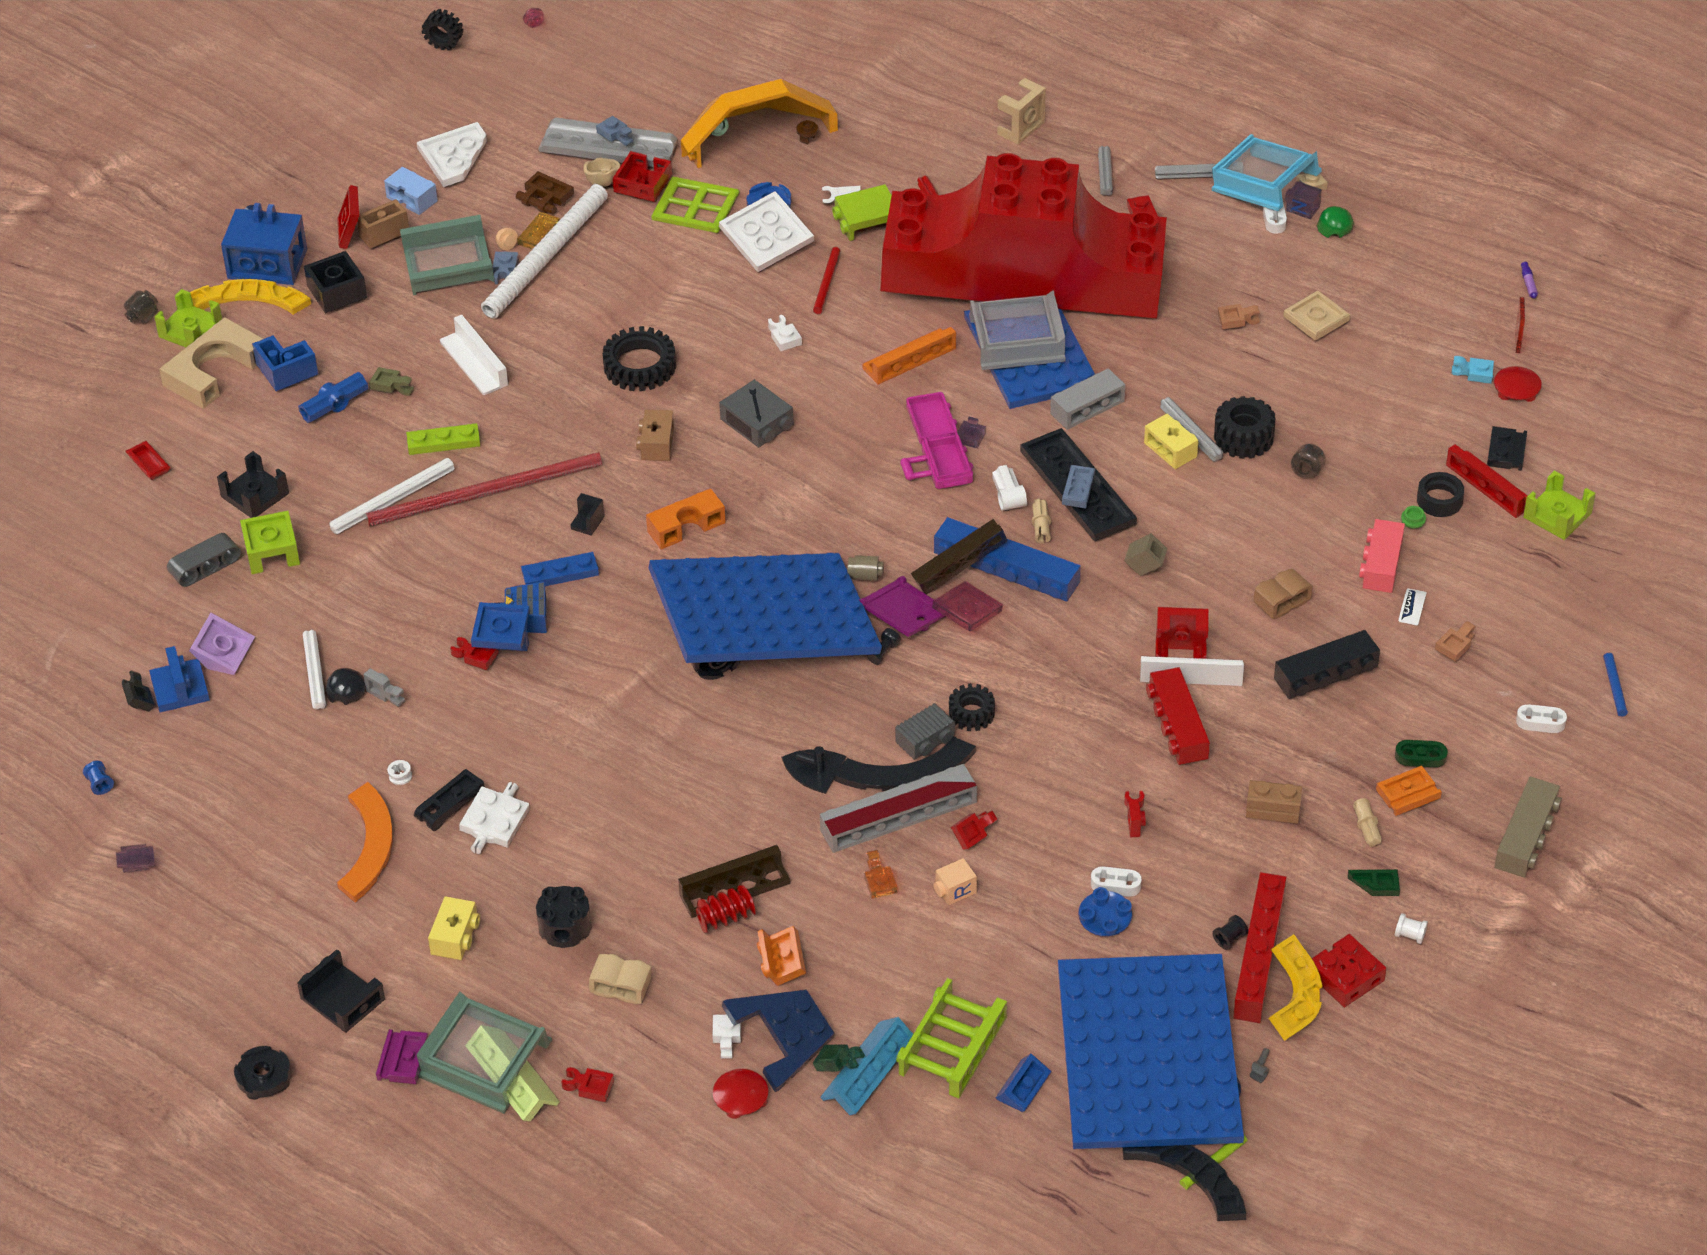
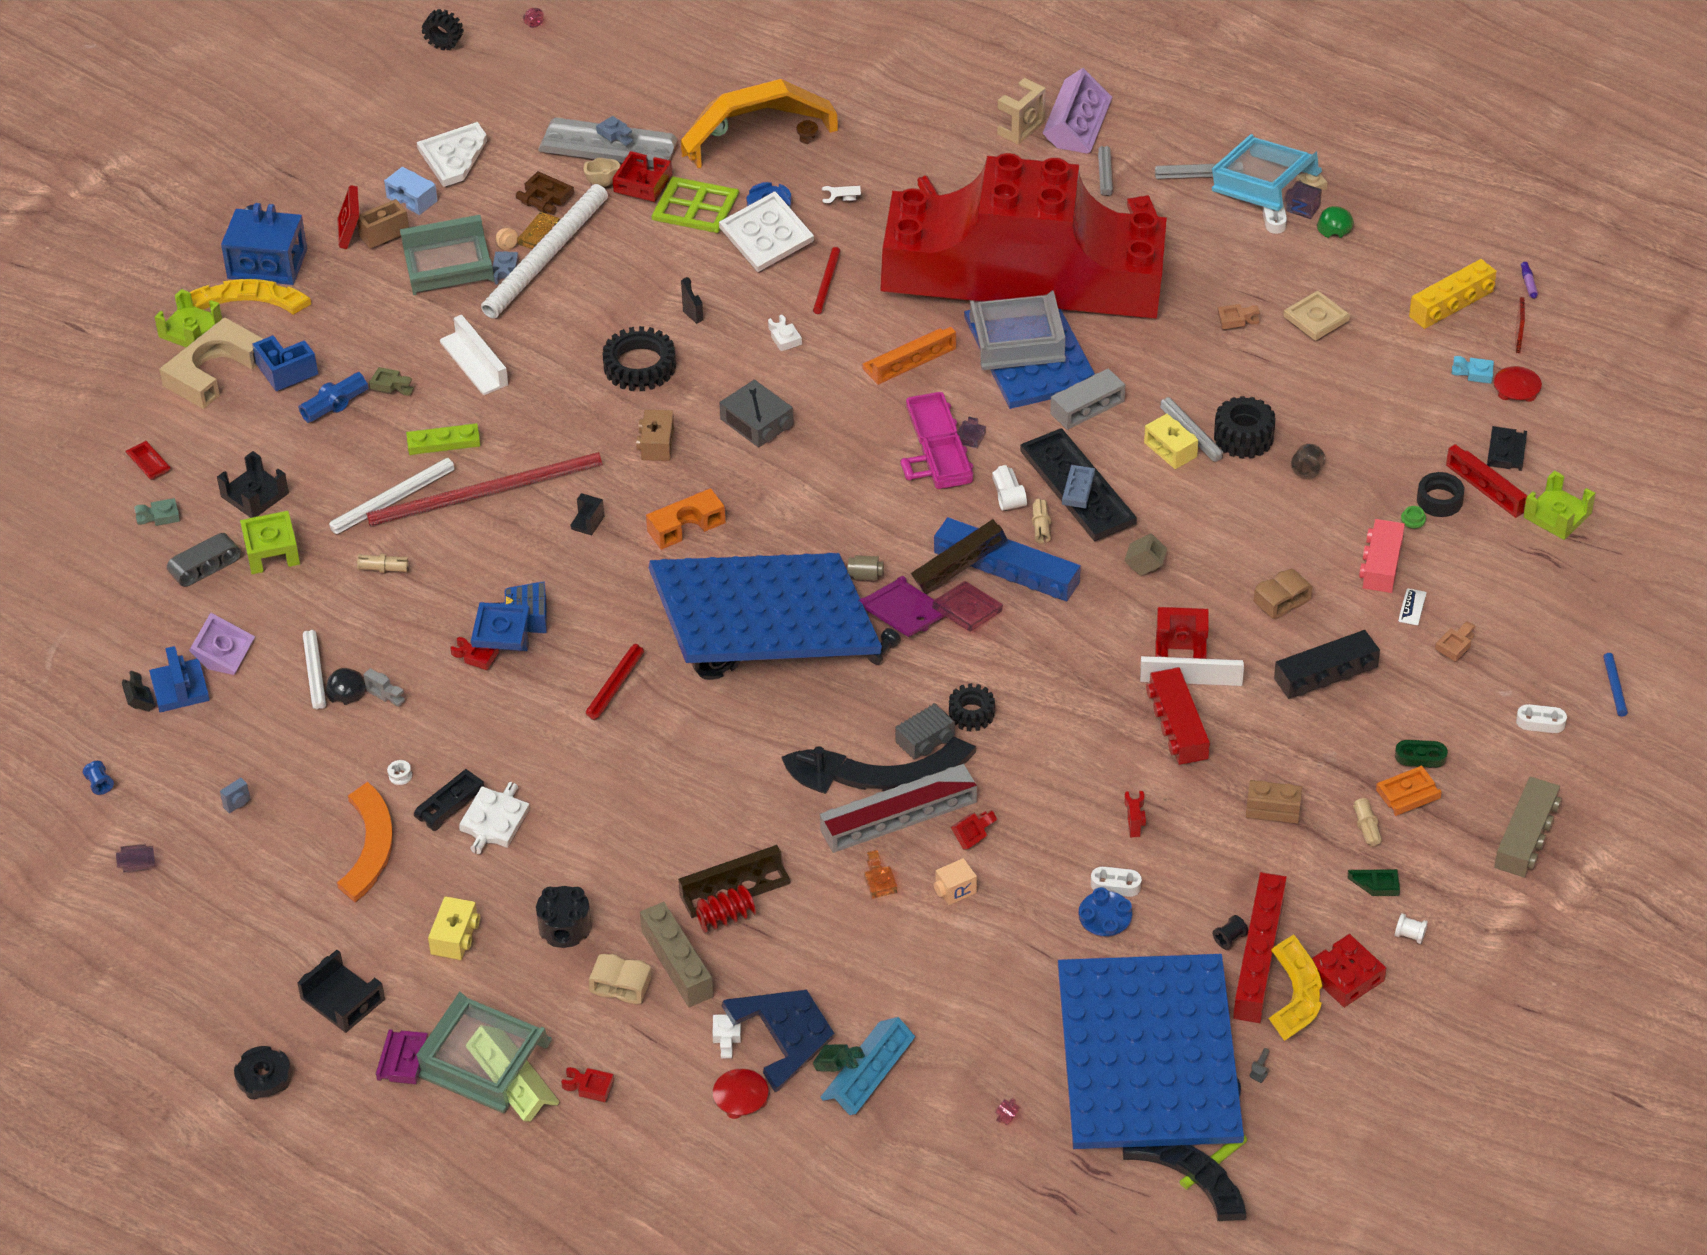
clear smoke head [124,290,158,324] -> none
black brick [304,251,367,313] -> none
blue plate [521,552,599,586] -> none
orange bracket [757,926,806,986] -> none
lime panel [832,184,891,241] -> none
lime fence [896,978,1007,1099] -> none
blue slope [995,1053,1051,1112] -> none
none -> sand green plate [134,498,180,526]
none -> sand blue plate [220,778,251,814]
none -> tan pin [357,554,408,573]
none -> red axle [586,644,644,720]
none -> dark tan brick [640,902,713,1007]
none -> black tile [681,277,703,324]
none -> clear pink plate [995,1098,1020,1125]
none -> lavender slope [1043,68,1112,154]
none -> yellow brick [1409,259,1497,329]

